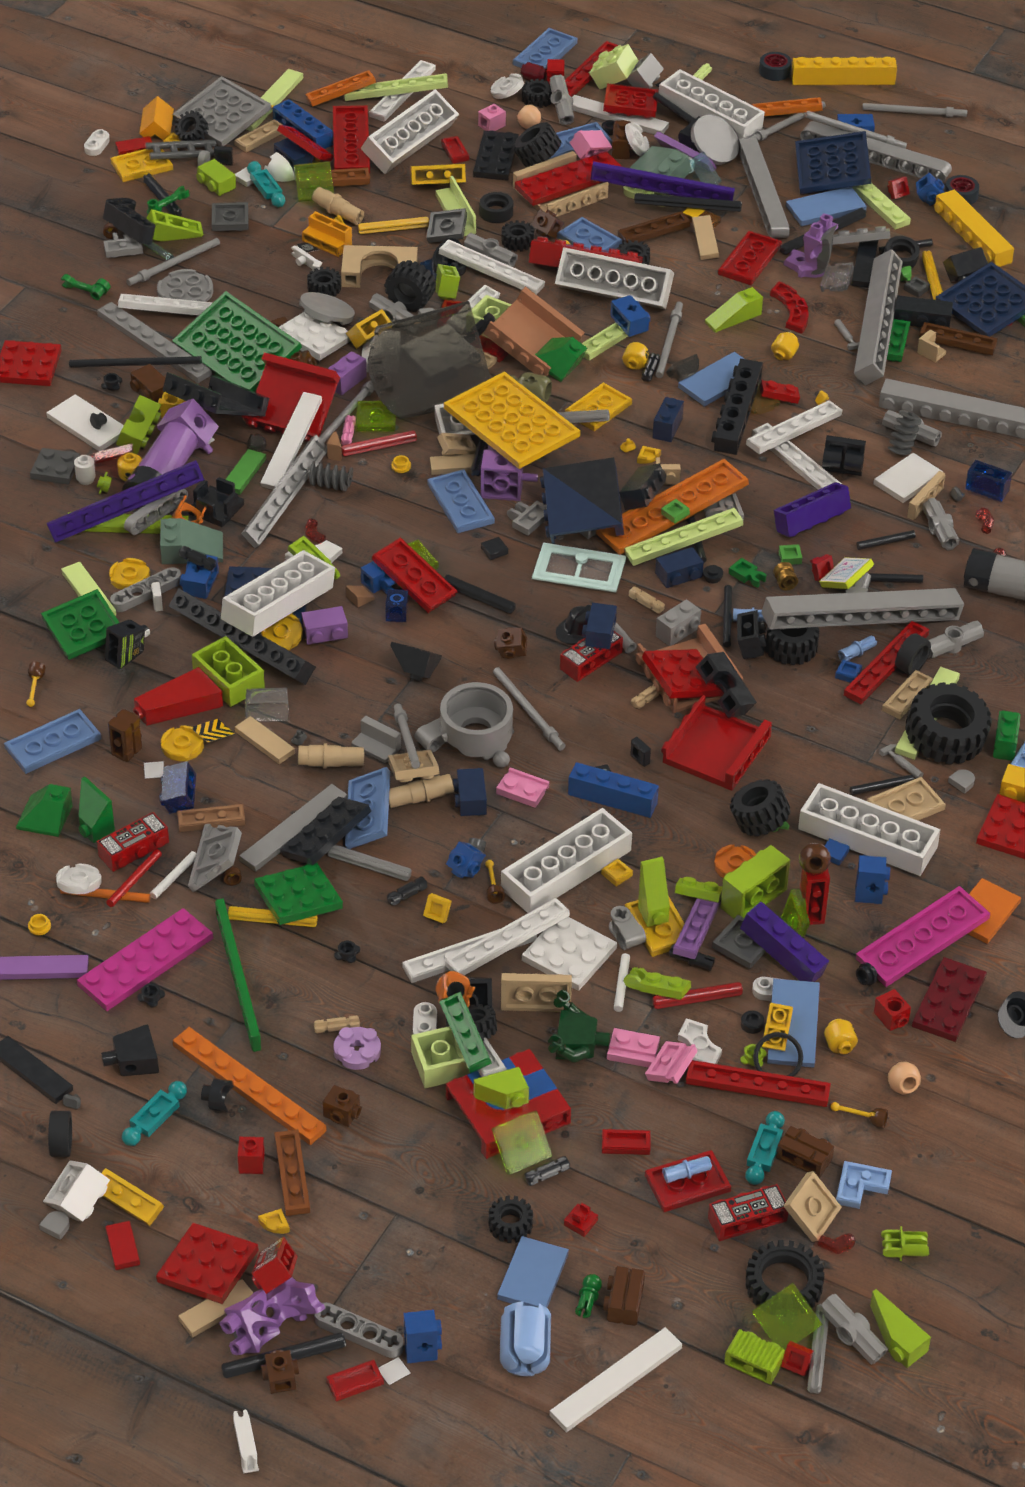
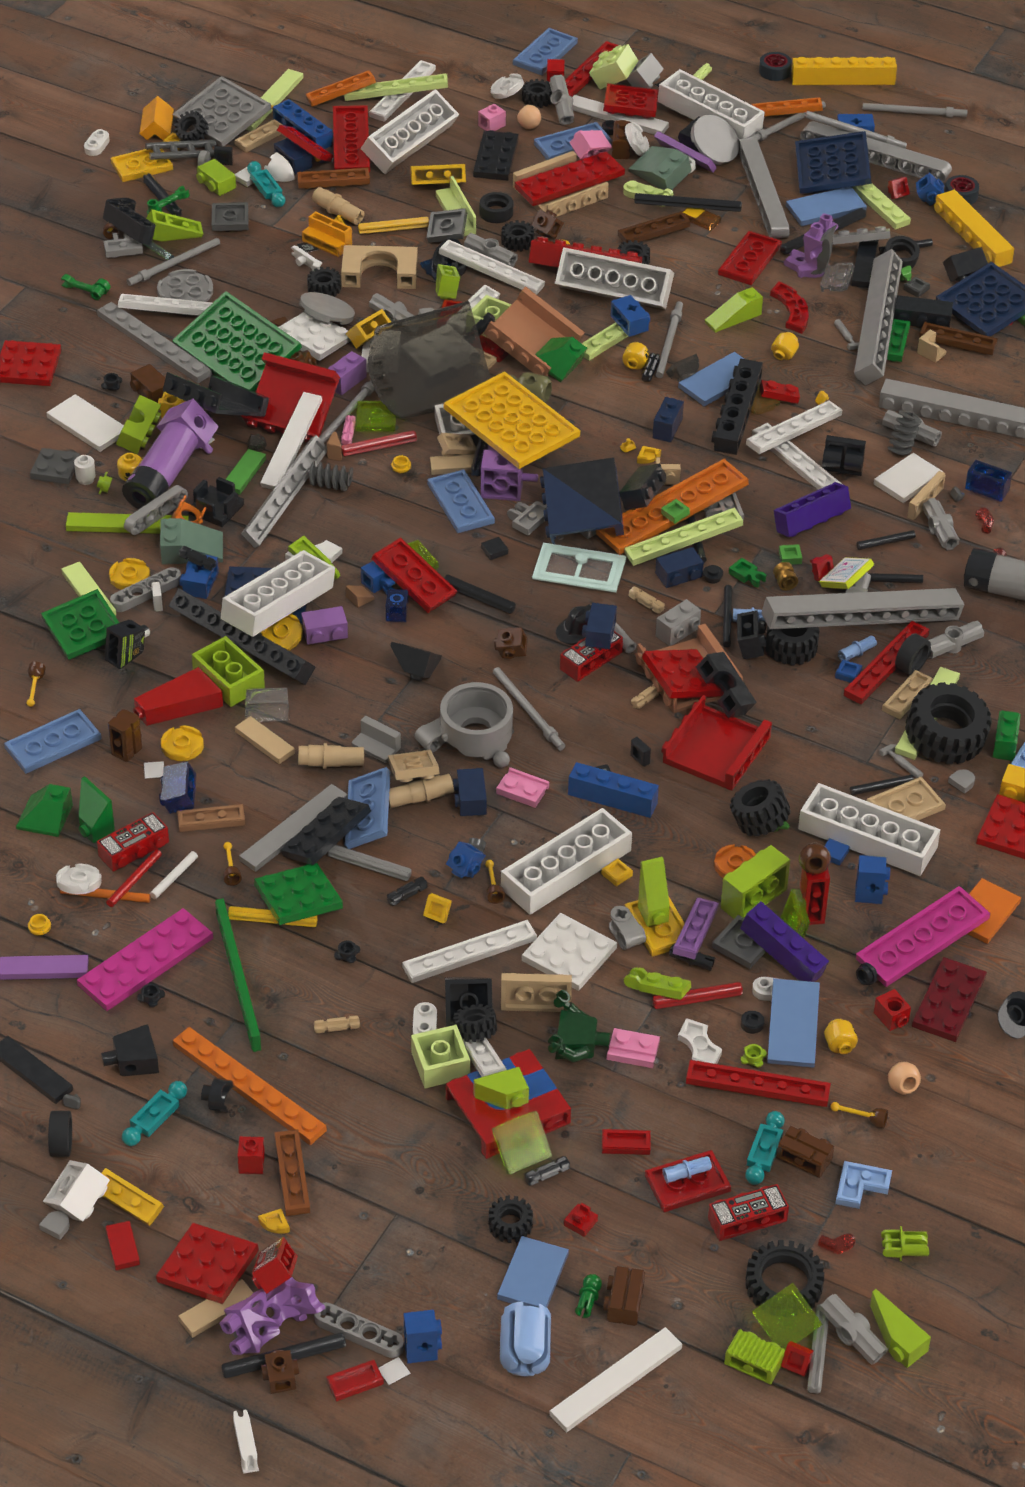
dark purple tile [47,460,205,543] -> none
black piece [69,356,202,367] -> none
black piece [90,412,107,429] -> none
clear red tile [90,443,133,464] -> none
red tile [115,136,152,155] -> none
light grey wing [188,824,242,892] -> none
sticker [190,719,235,742] -> none
dark grey rock [291,730,307,745] -> none
clear neon green plate [294,162,334,202] -> none
clear red arm [304,518,326,544] -> none
reddish brown brick [323,1085,362,1127] -> none
lavender plate [334,1027,381,1070] -> none
black tyre [384,260,436,312] -> none
light grey bar [394,704,420,769] -> none
orange piece [436,971,475,1007] -> none
green tile [439,992,492,1073] -> none
red tile [441,136,469,164] -> none
white tile [445,898,570,975] -> none
black tyre [513,122,561,167] -> none
dark red brick [520,62,547,81] -> none
medium blue tile [557,217,622,251] -> none
light grey axle [557,409,610,423] -> none
yellow tile [565,382,632,431] -> none
dark purple tile [591,162,735,201] -> none
white bar [614,953,630,1012] -> none
bright pink plate [645,1041,698,1084] -> none
black bar [653,92,695,123] -> none
lime plate [675,877,722,903] -> none
clear light blue tile [689,151,722,185] -> none
tan tile [692,215,719,260] -> none
black tyre [753,1032,803,1077] -> none
yellow slope [762,1003,793,1051] -> none
tan plate [783,1171,842,1242] -> none
yellow axle [922,251,943,300] -> none

